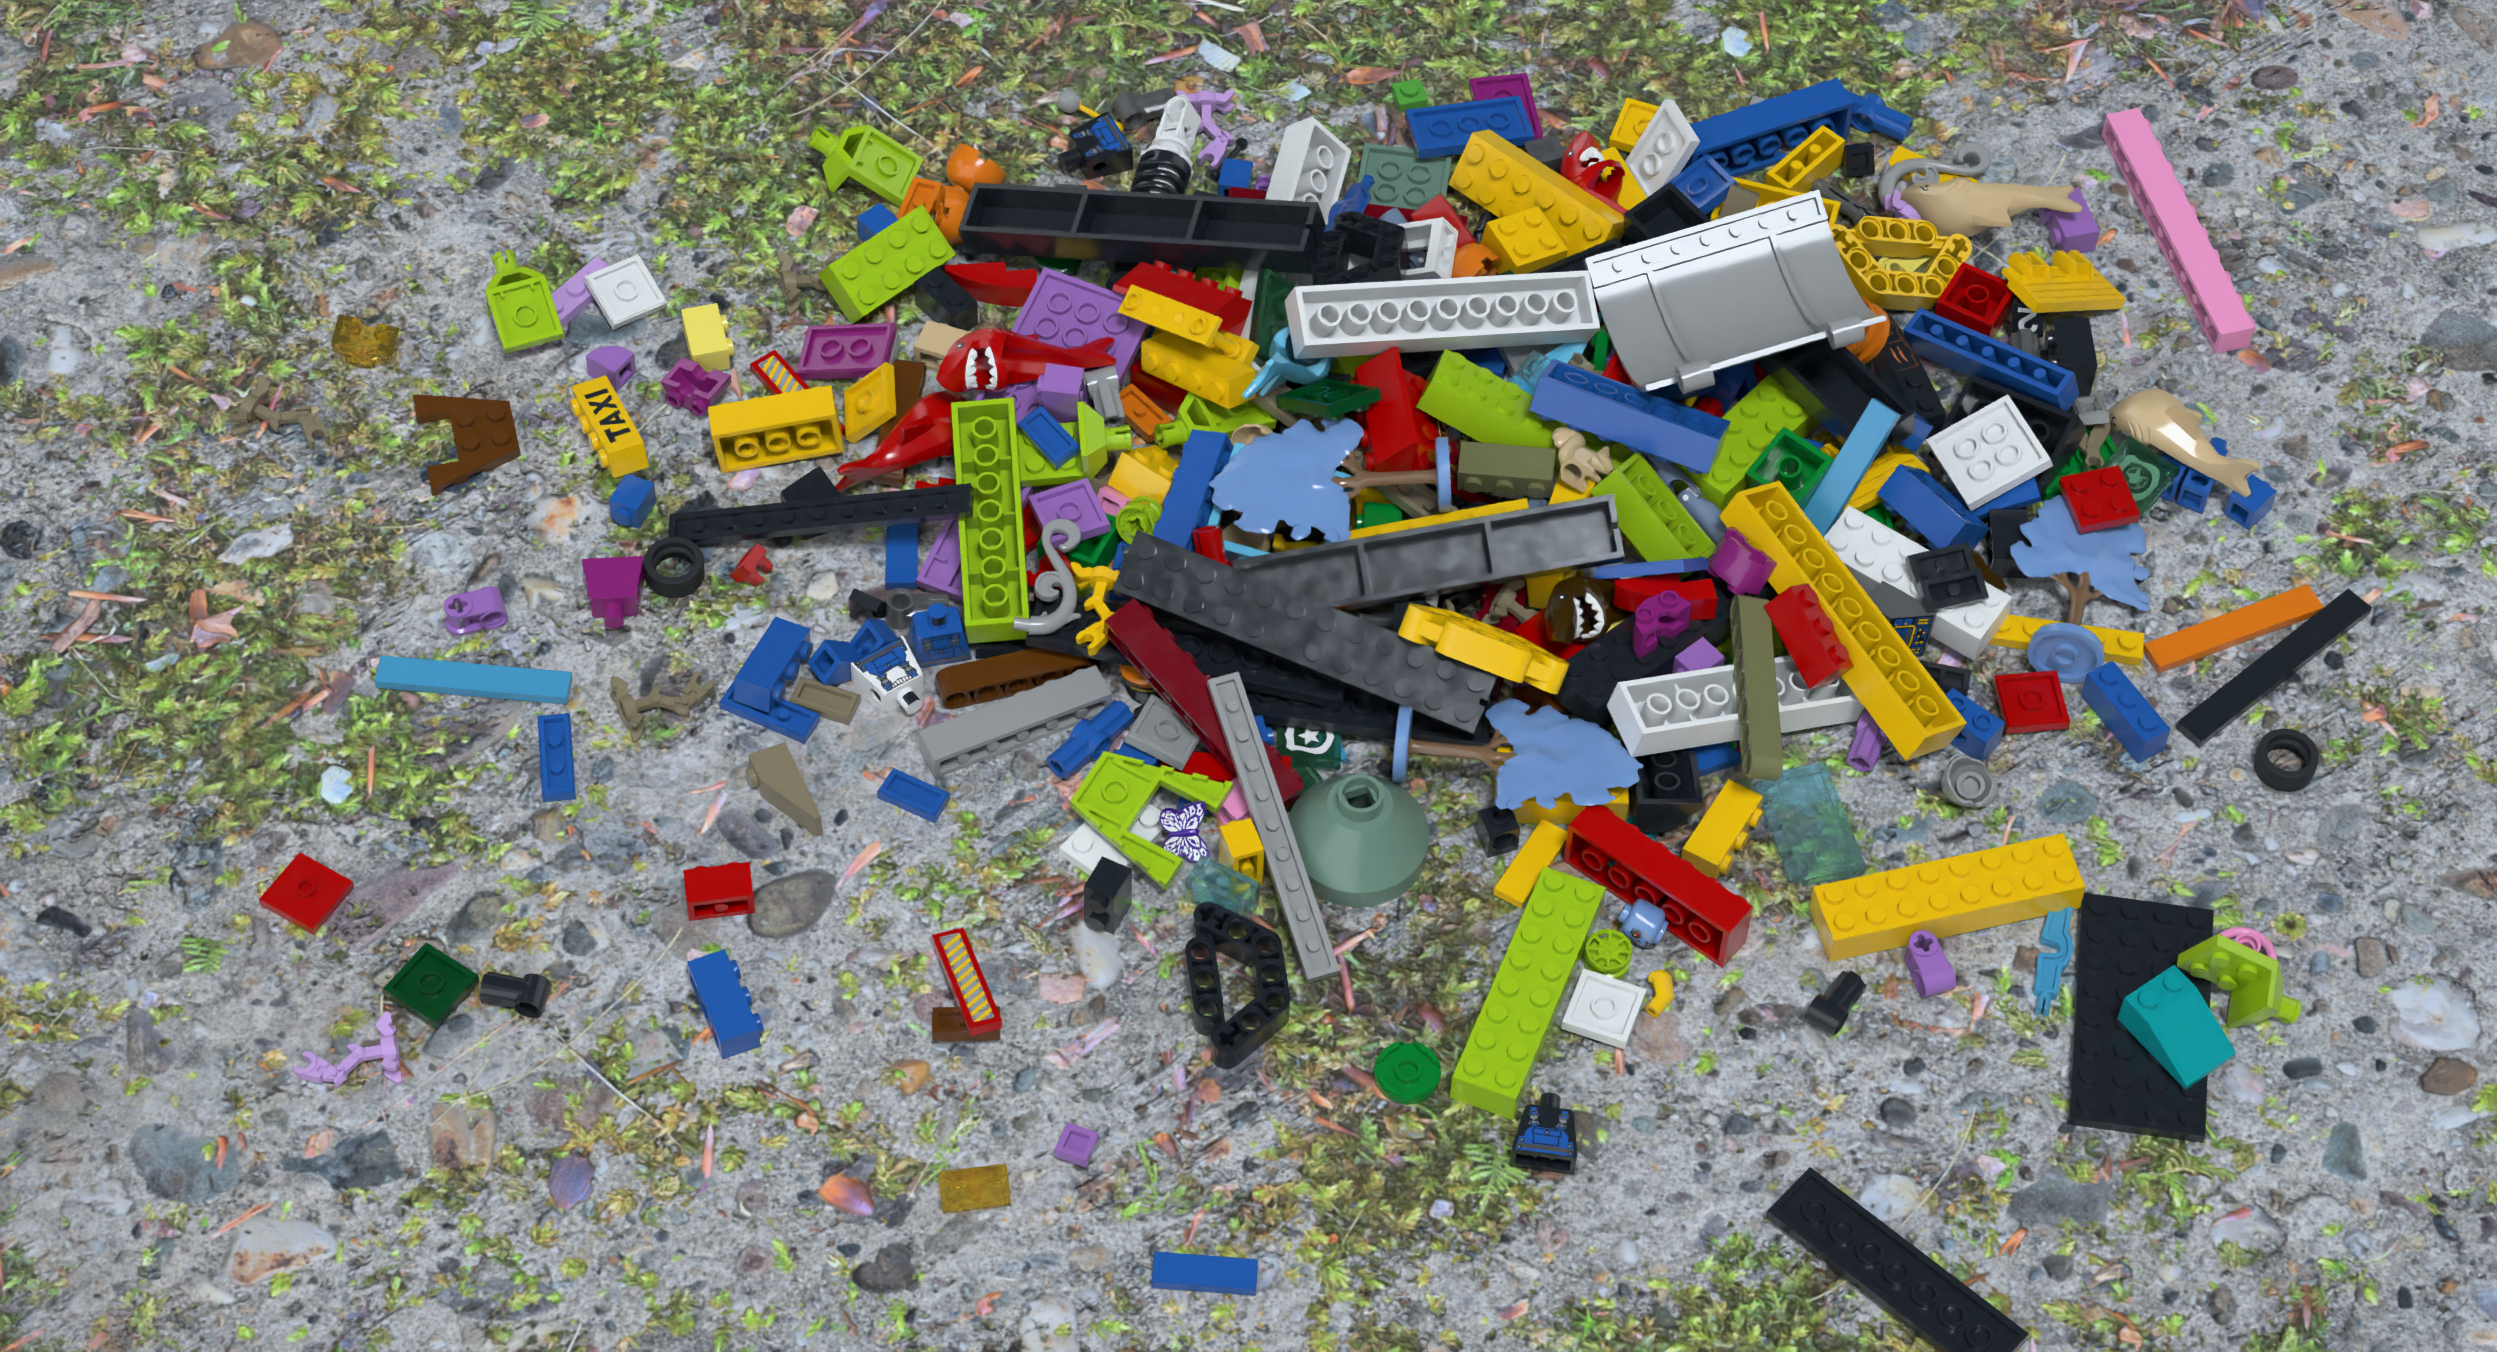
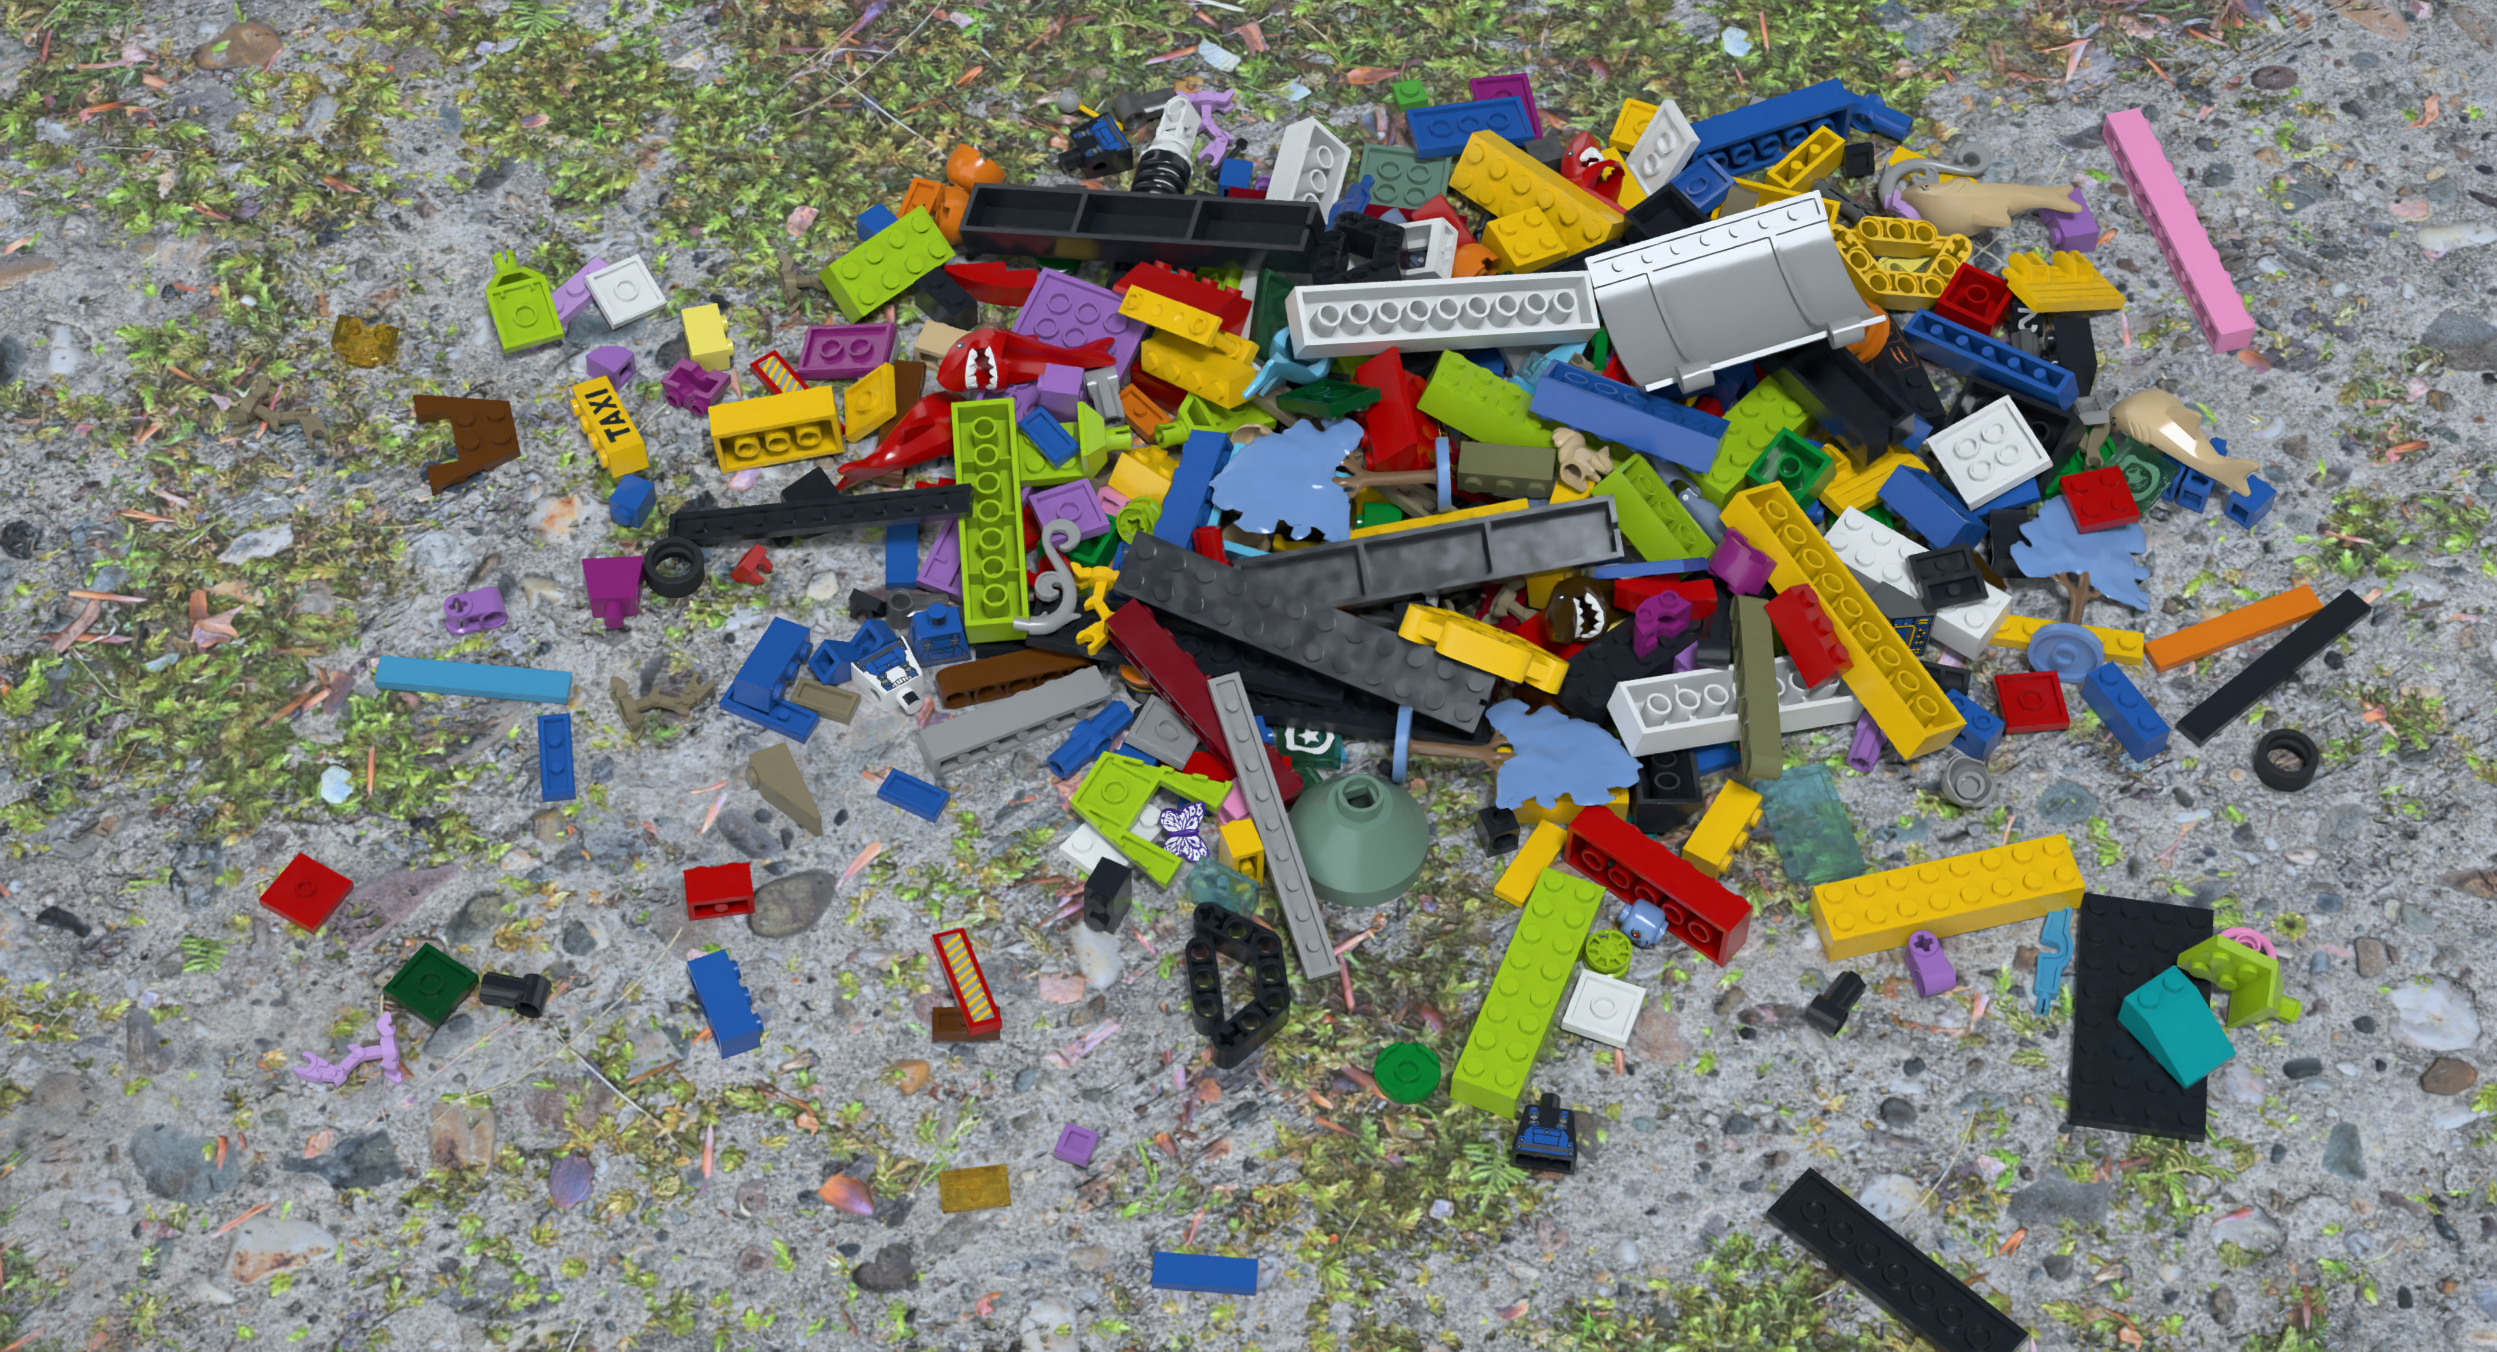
lime plate [807,124,924,207] -> none
yellow arm [1645,969,1675,1018] -> none
dark azure tile [1803,398,1901,537] -> none
none -> black piece [1696,612,1732,669]

